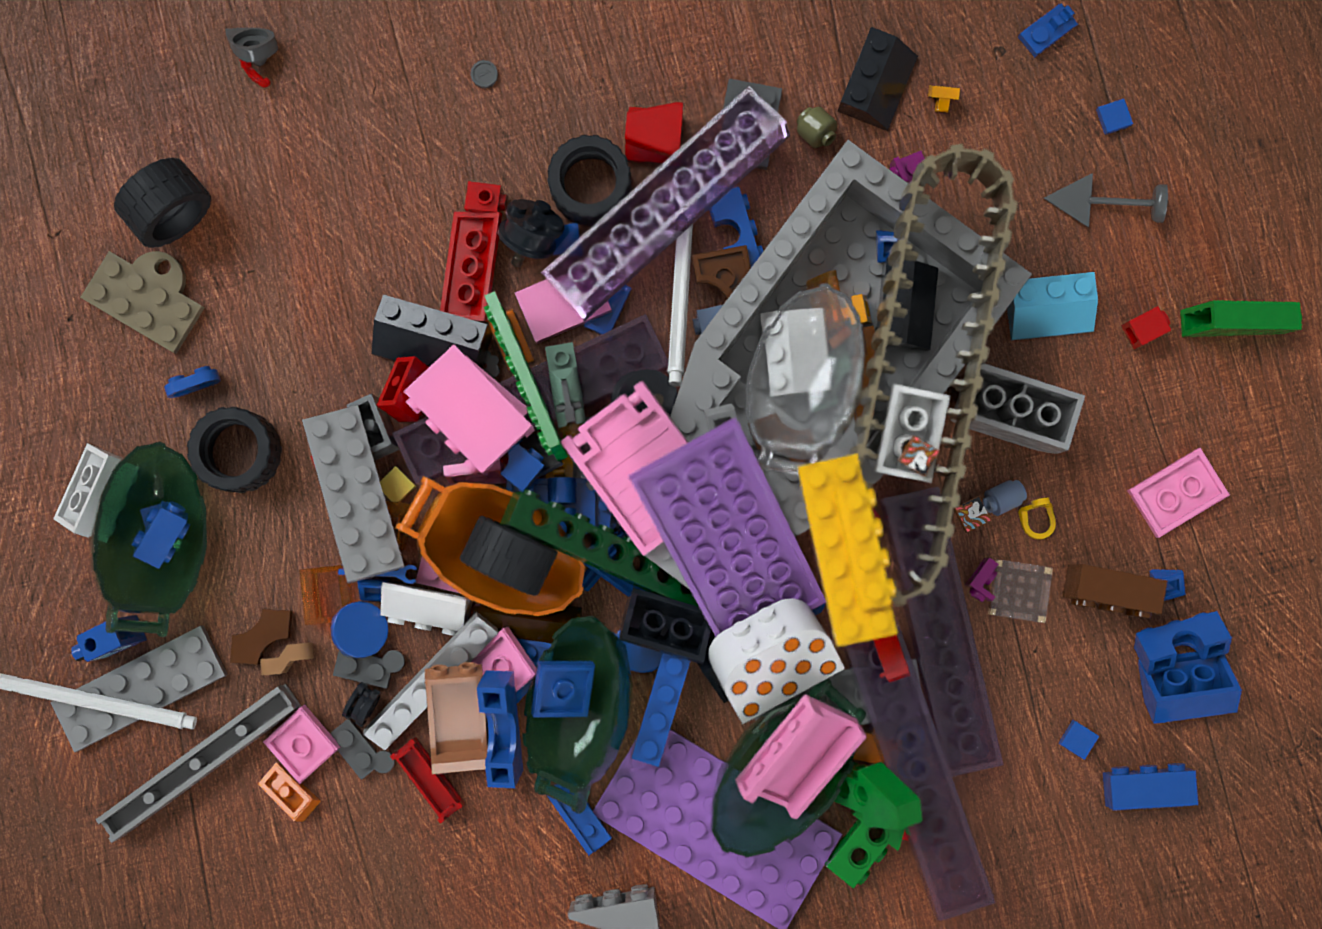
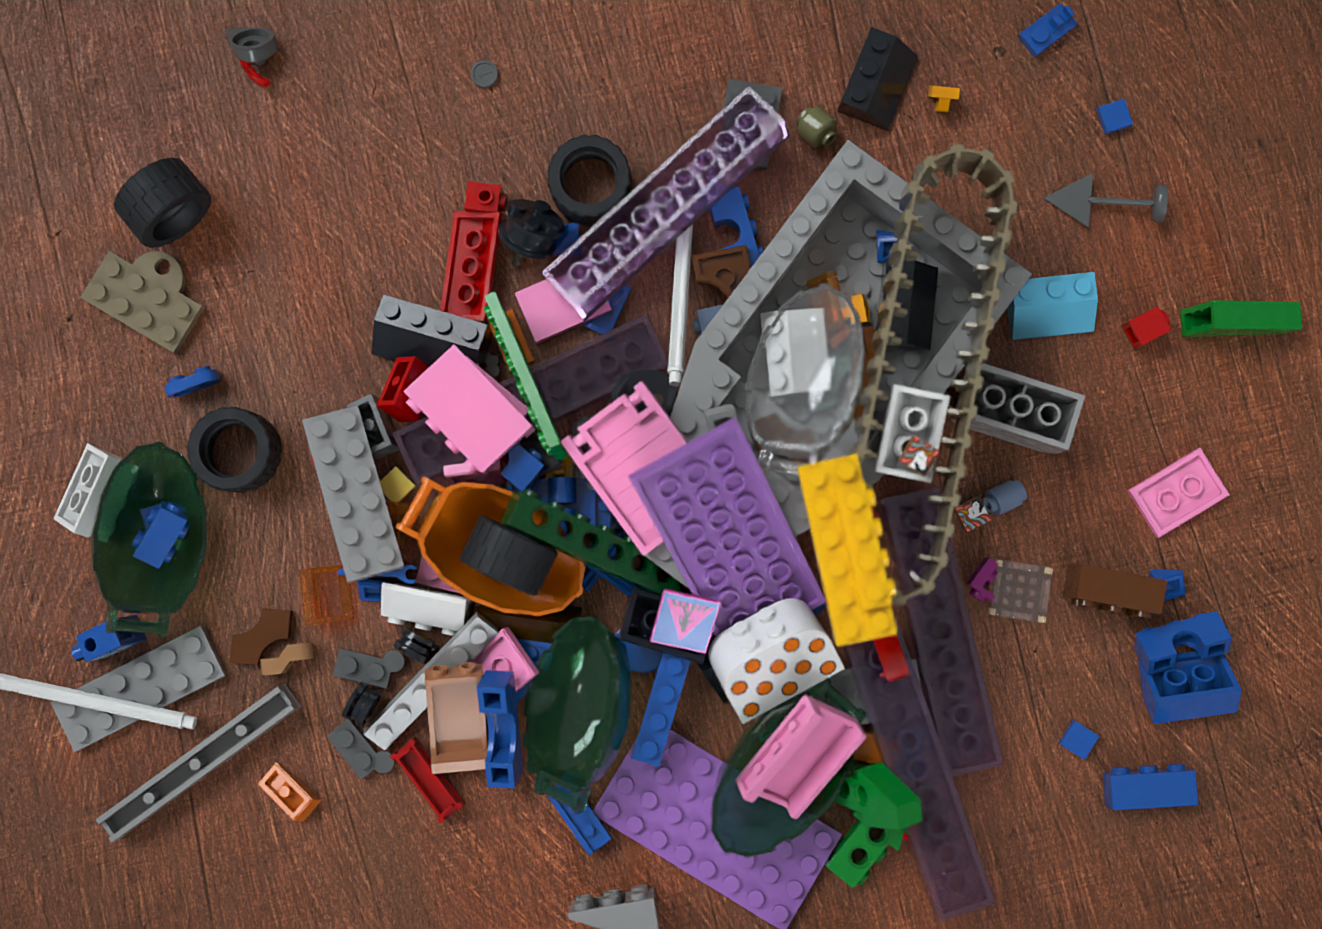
bright pink tile [264,705,341,784] -> none
blue tile [331,601,388,658] -> none
blue tile [531,661,595,717] -> none
sand green plate [545,342,586,439] -> none
red piece [625,102,683,165] -> none
magenta bracket [889,151,925,184] -> none
yellow piece [1018,498,1056,540] -> none
none -> black wheel [393,626,438,664]
none -> piece [650,589,721,653]

